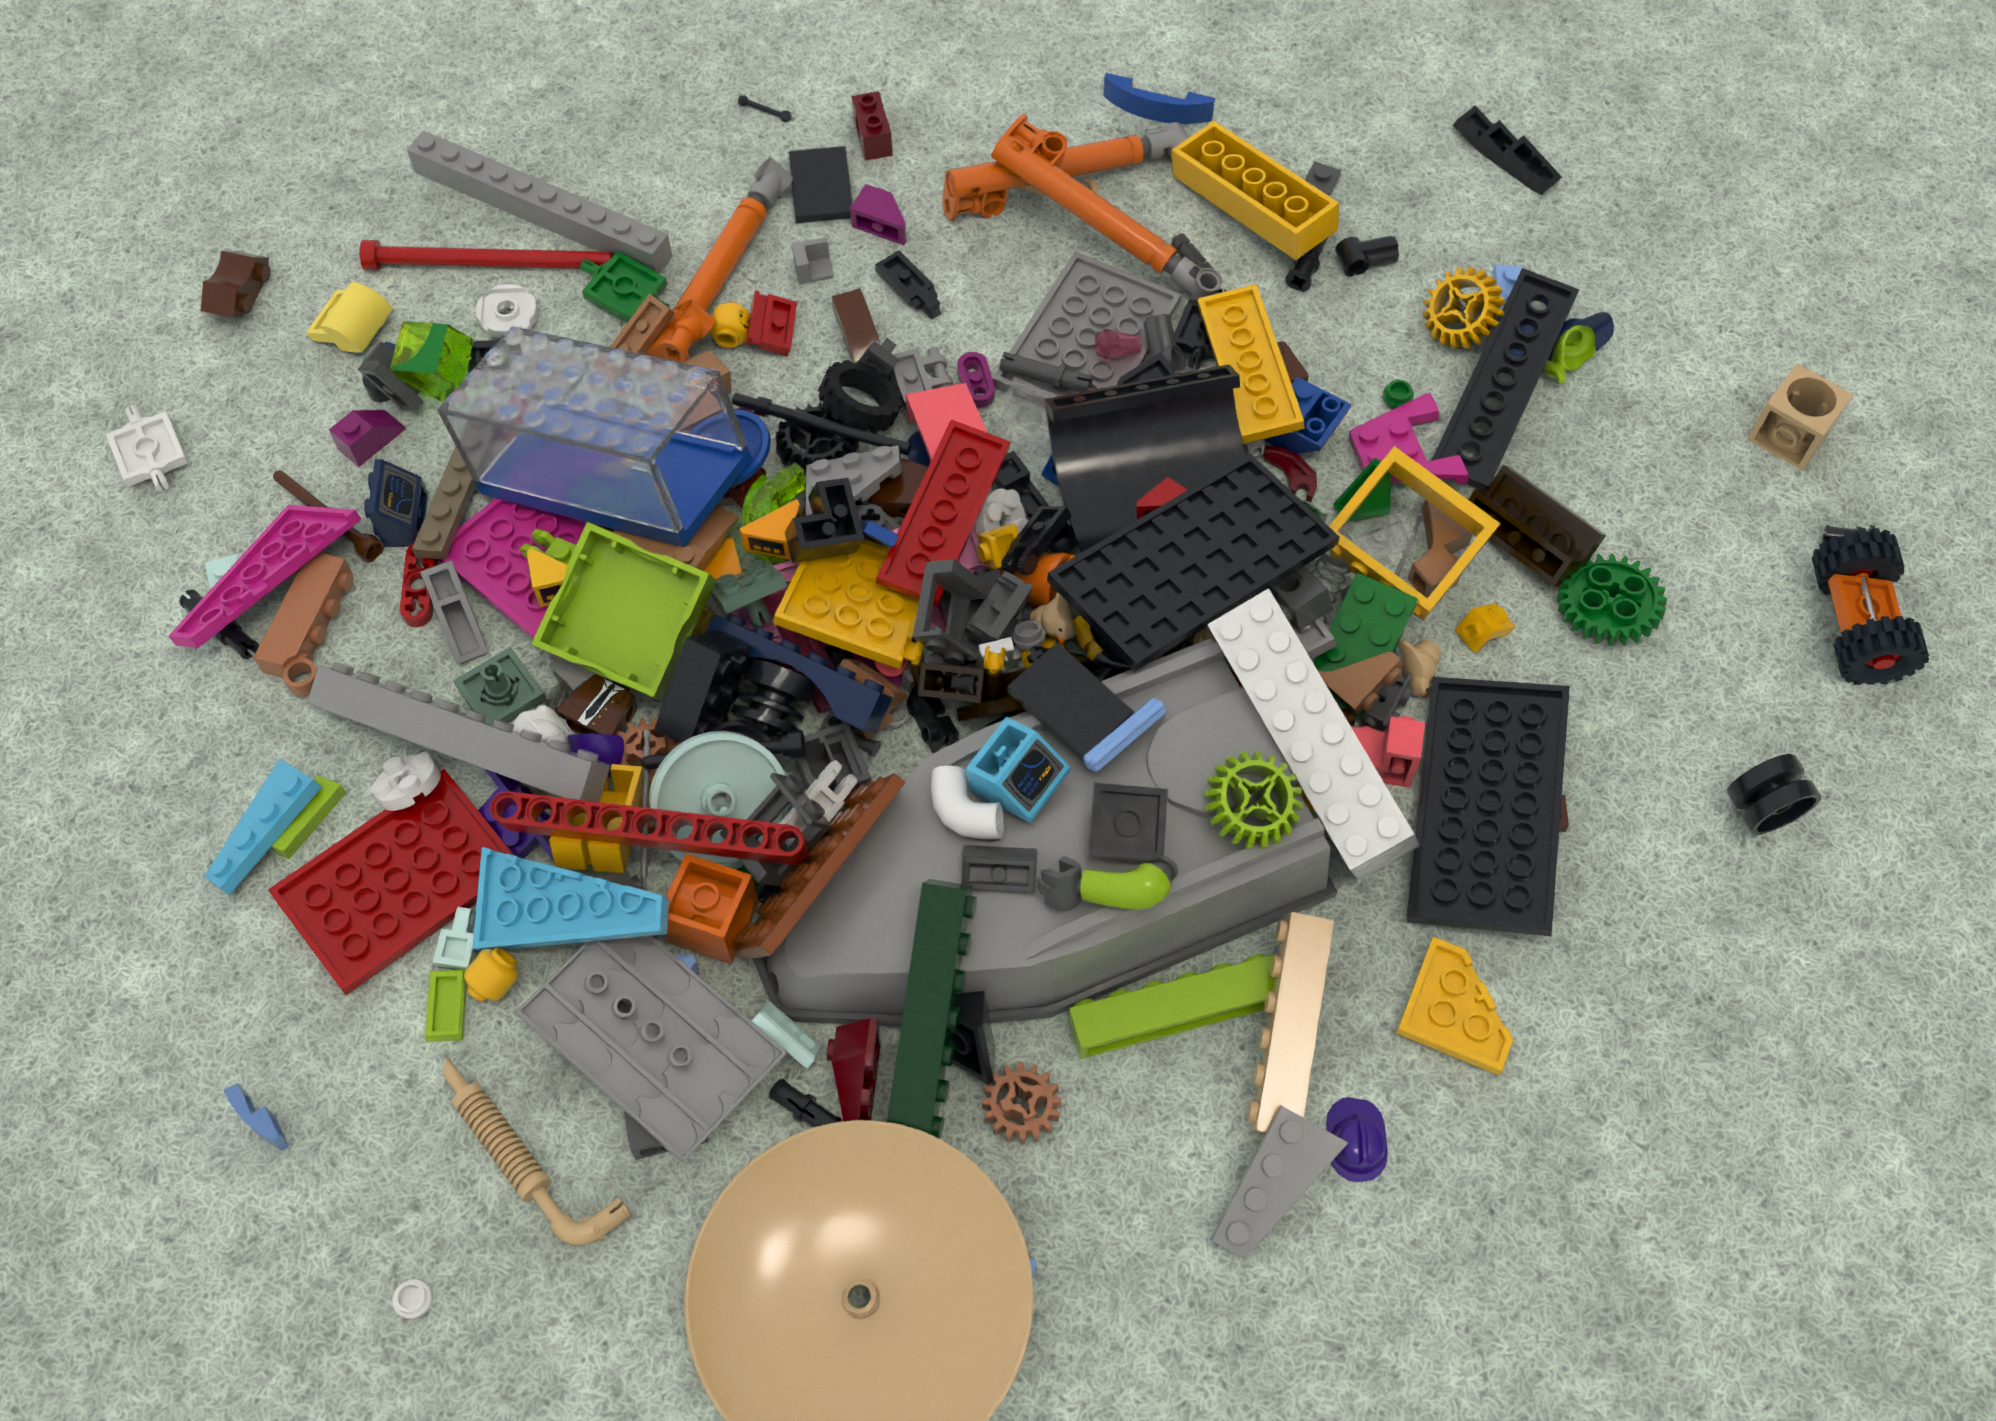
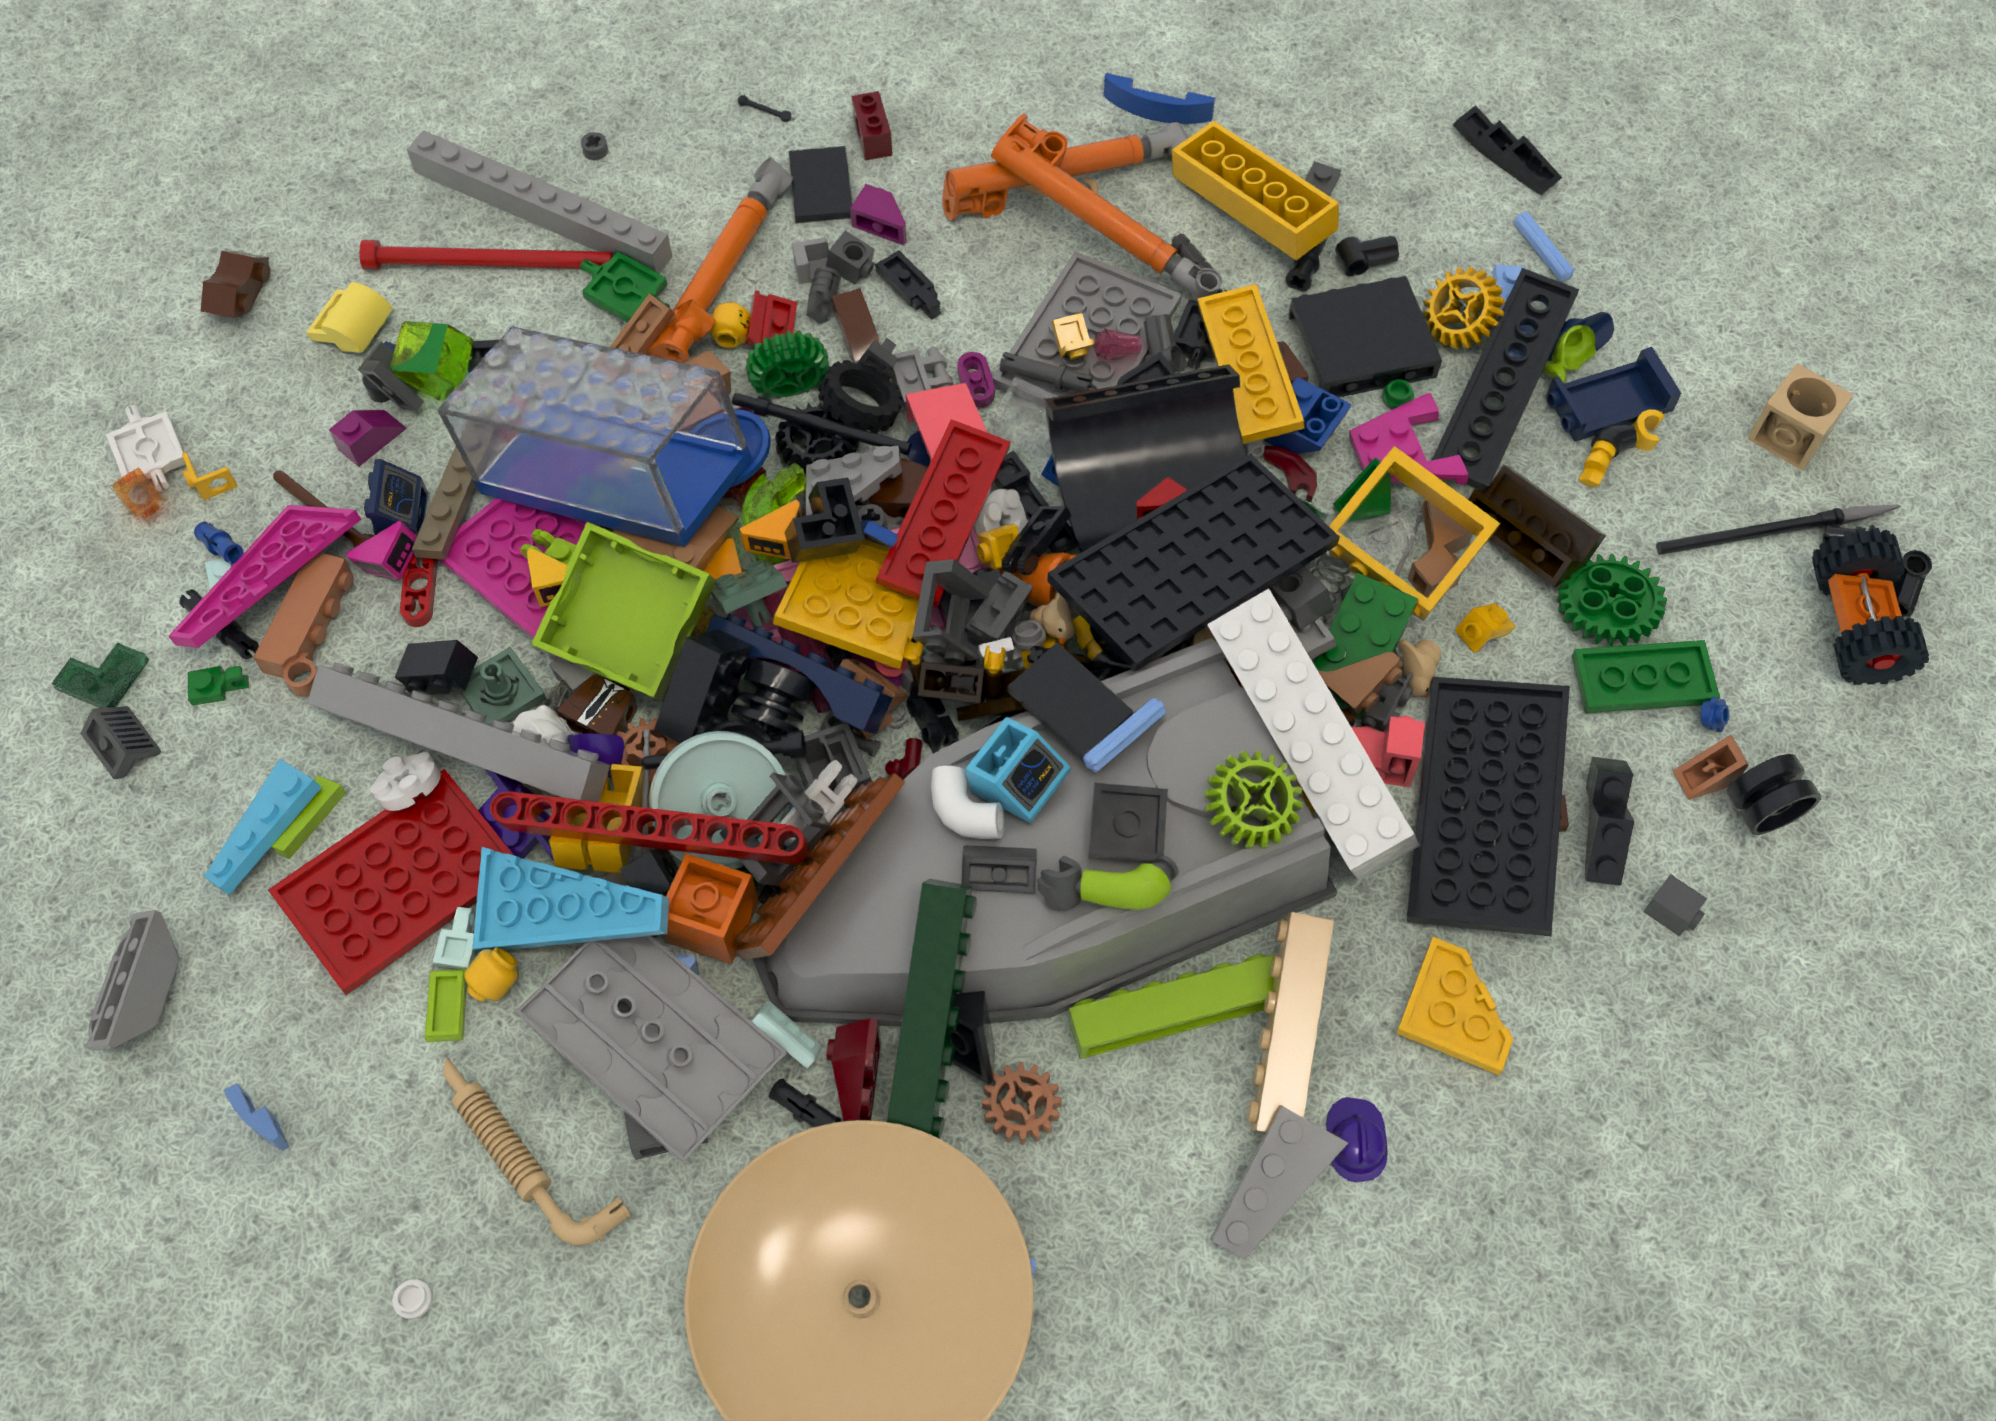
light grey slope [420,560,488,664] -> none
white plate [476,284,538,339] -> none
none -> clear green plate [51,642,149,708]
none -> dark grey panel [80,706,161,779]
none -> light grey wedge [86,910,179,1051]
none -> clear orange brick [109,467,163,518]
none -> yellow bracket [181,452,238,500]
none -> green plate [187,666,249,706]
none -> blue pin [194,521,244,564]
none -> dark pink slope [346,520,417,580]
none -> black brick [394,640,478,694]
none -> dark grey bush [581,132,608,160]
none -> black brick [620,849,679,897]
none -> green gear [746,330,829,399]
none -> dark grey hinge [806,267,841,323]
none -> dark grey brick [826,230,875,285]
none -> dark red arm [885,738,922,780]
none -> yellow bracket [1051,313,1095,360]
none -> black panel [1288,276,1442,398]
none -> light blue axle [1514,211,1574,282]
none -> dark blue panel [1546,347,1682,442]
none -> green plate [1572,640,1720,713]
none -> yellow piece [1579,410,1664,487]
none -> black arch [1585,757,1634,885]
none -> dark grey brick [1643,874,1707,937]
none -> black piece [1656,504,1901,555]
none -> nougat slope [1673,735,1749,800]
none -> blue plate [1700,697,1729,732]
none -> black piece [1893,550,1932,617]

